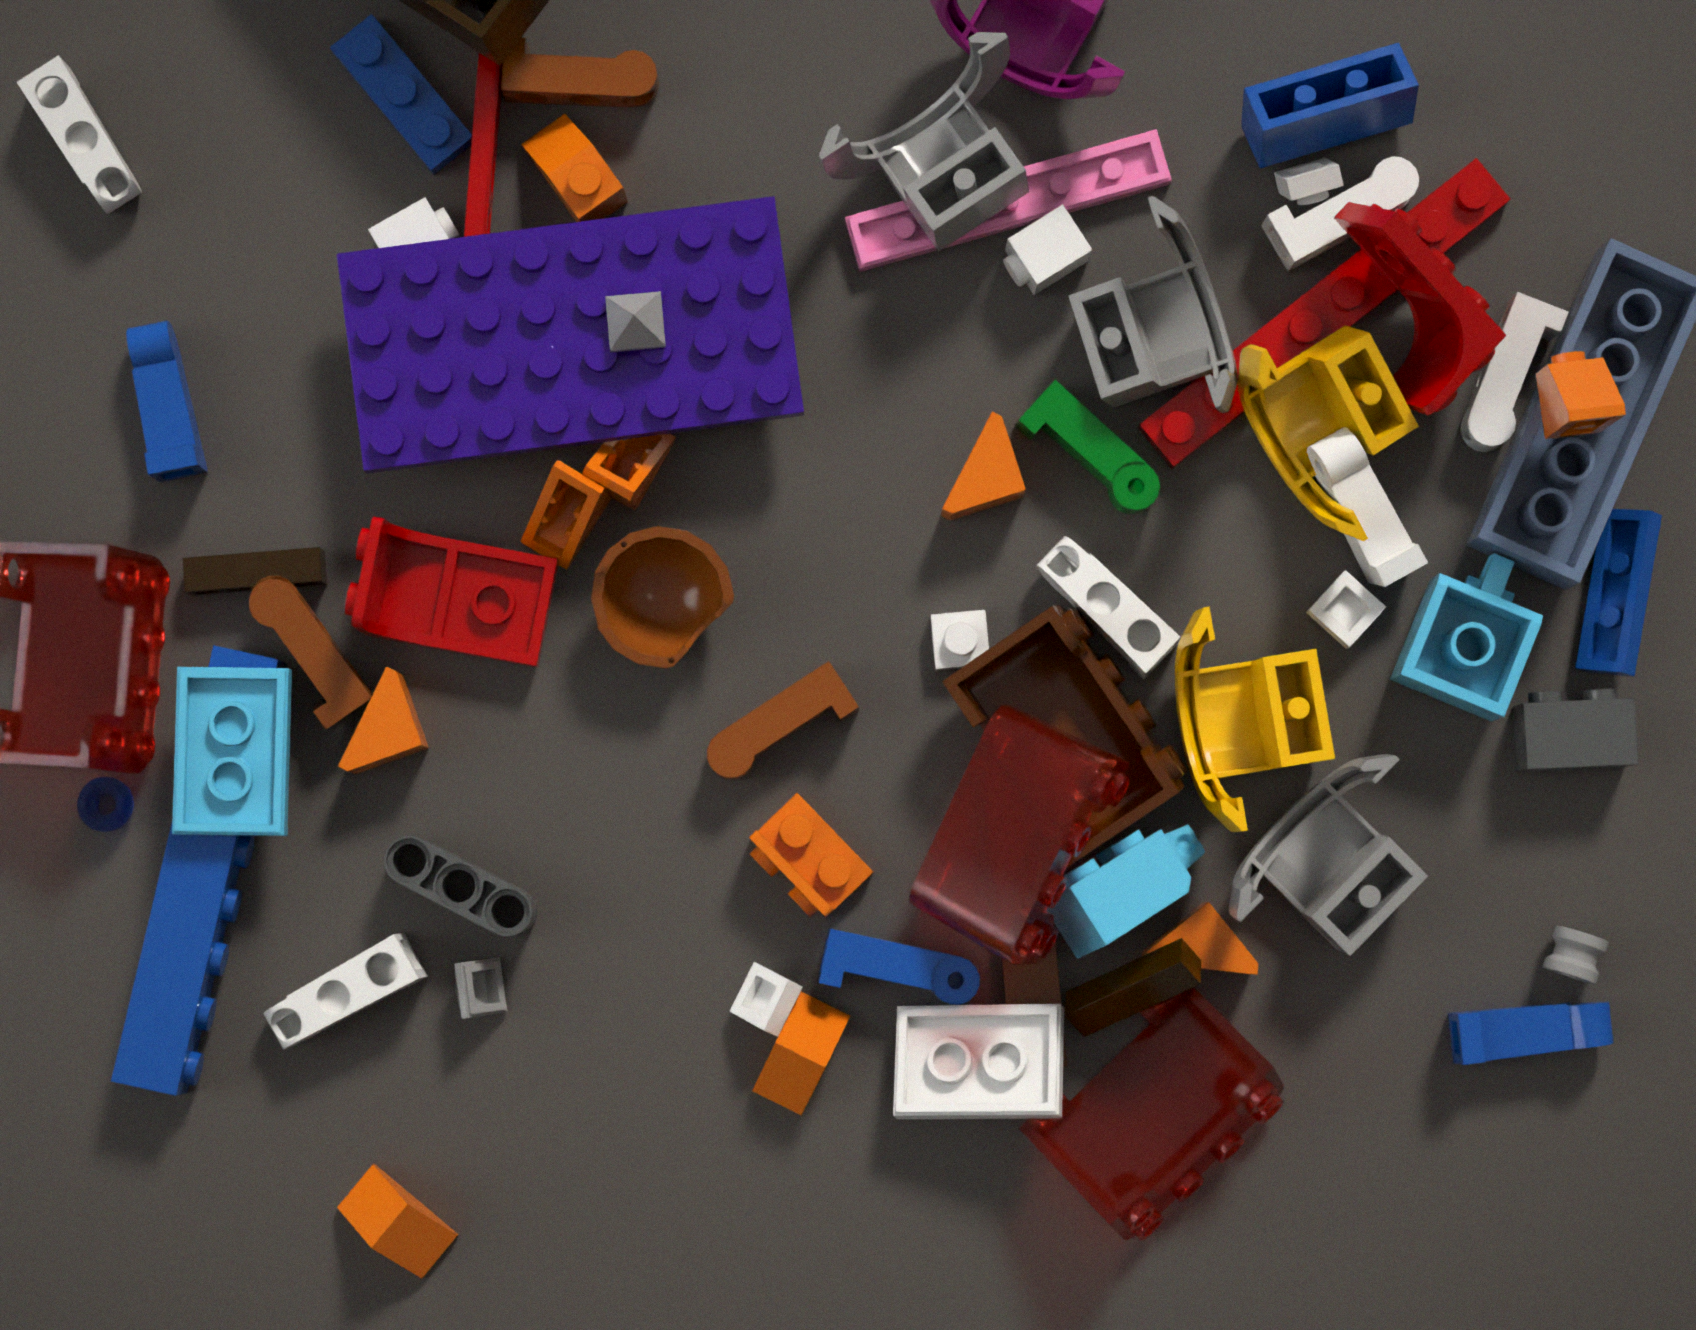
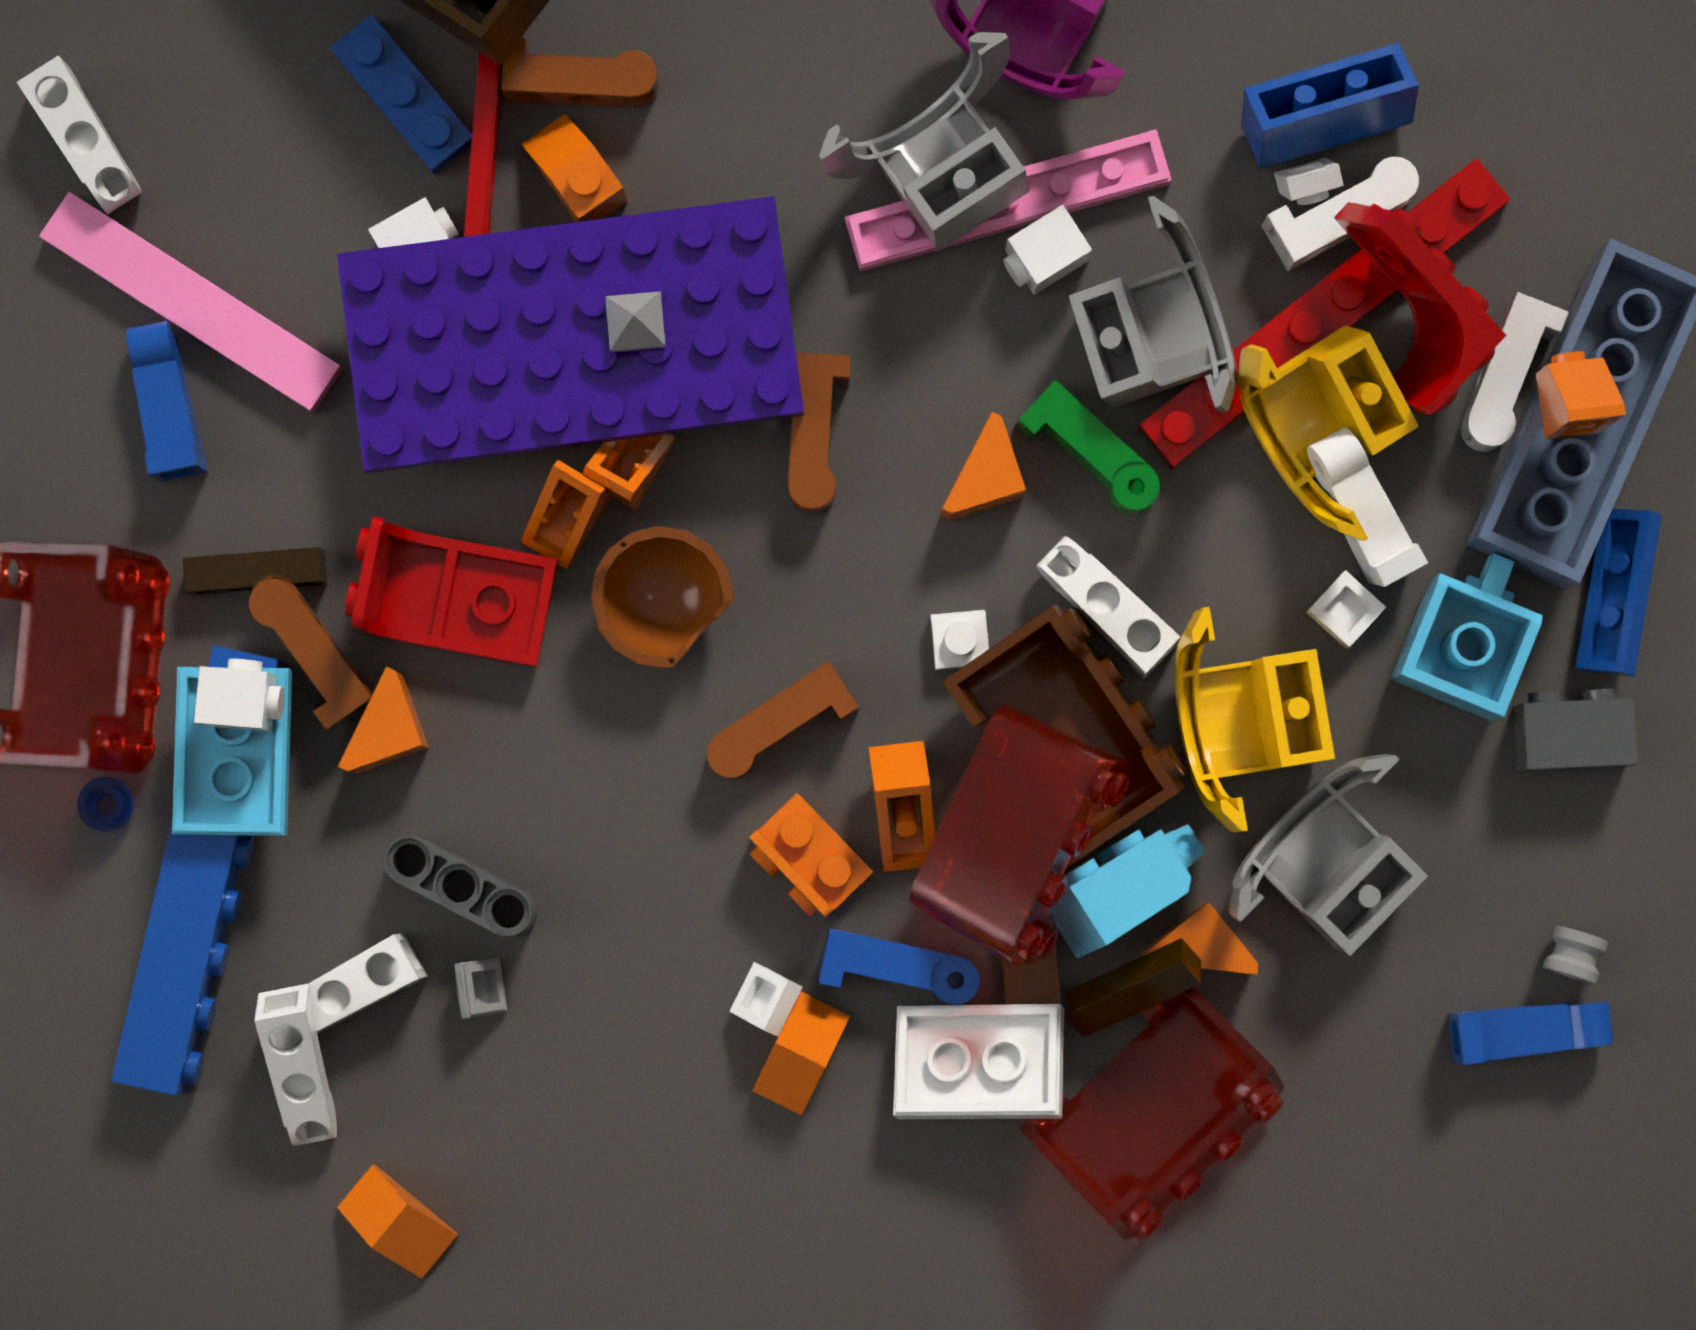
none -> bright pink tile [39,192,343,413]
none -> white brick [194,659,284,732]
none -> white leg [254,983,337,1146]
none -> dark orange leg [788,352,851,514]
none -> orange slope [869,741,938,872]

